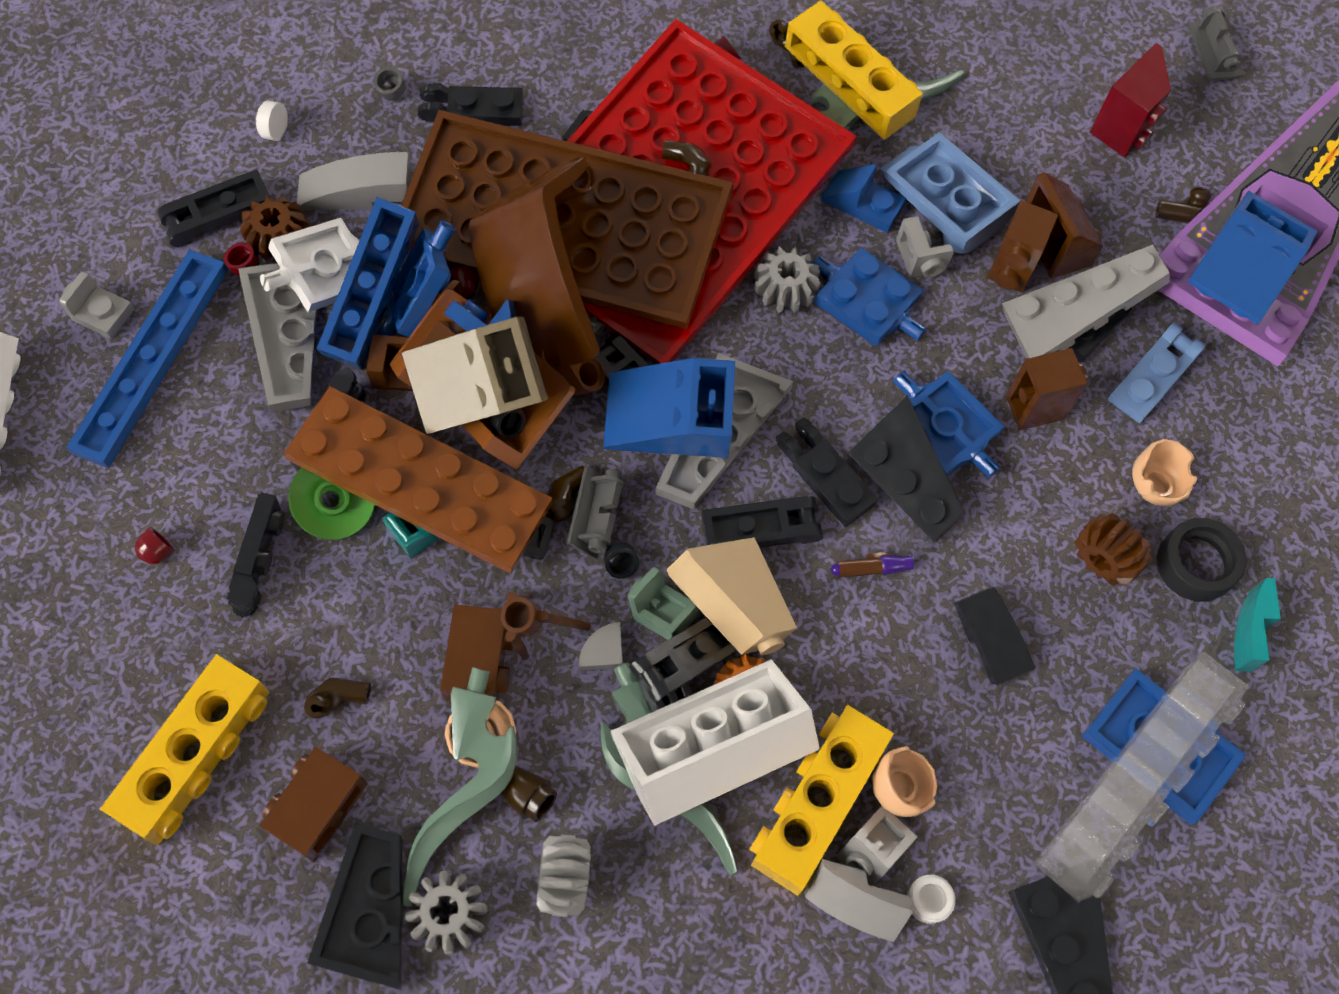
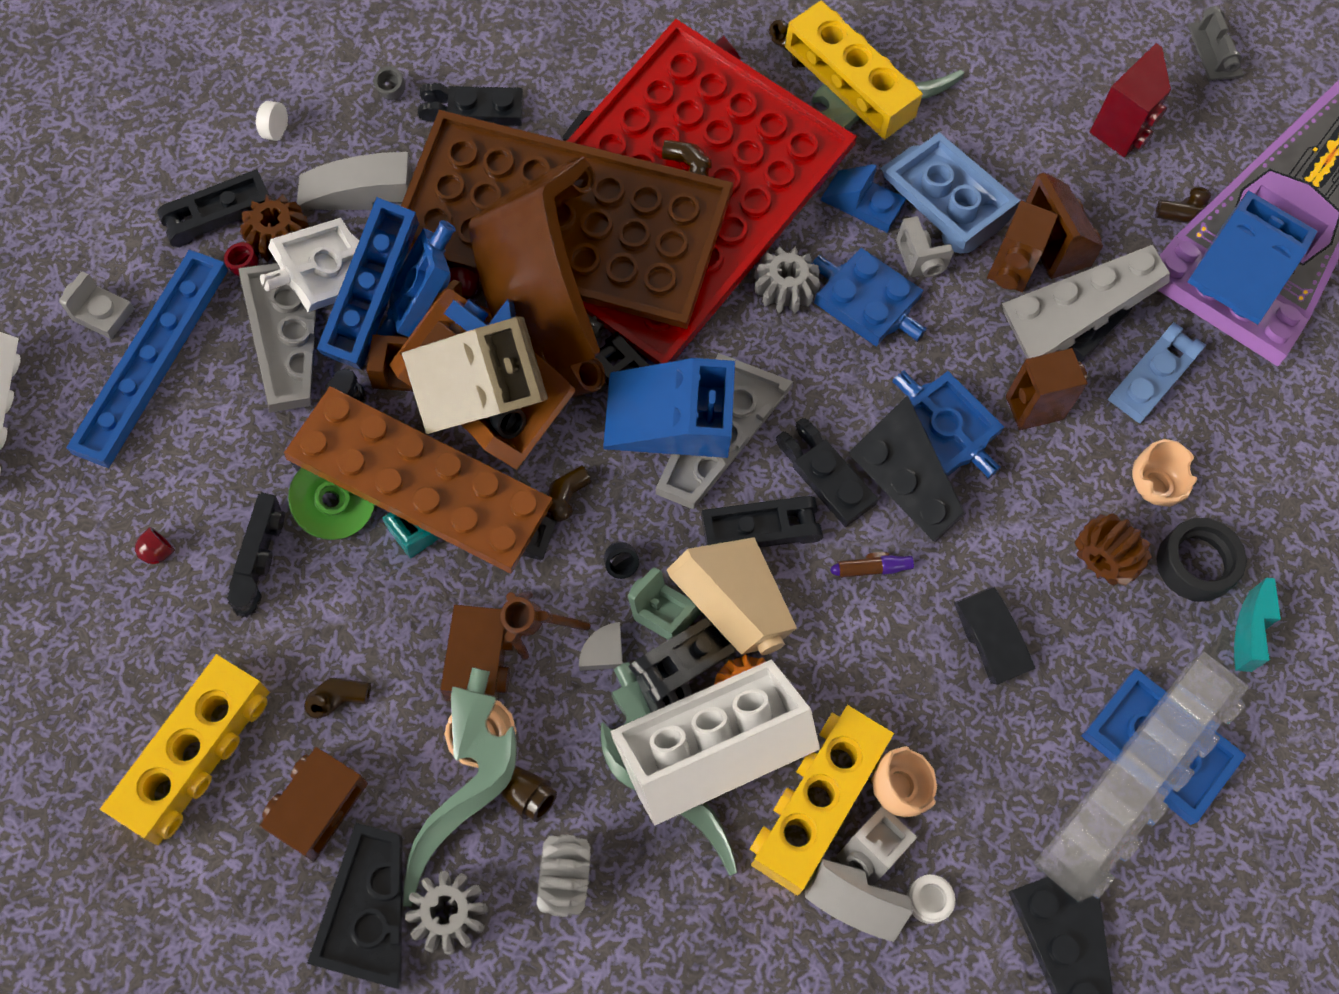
dark grey hinge [567,466,624,559] -> none

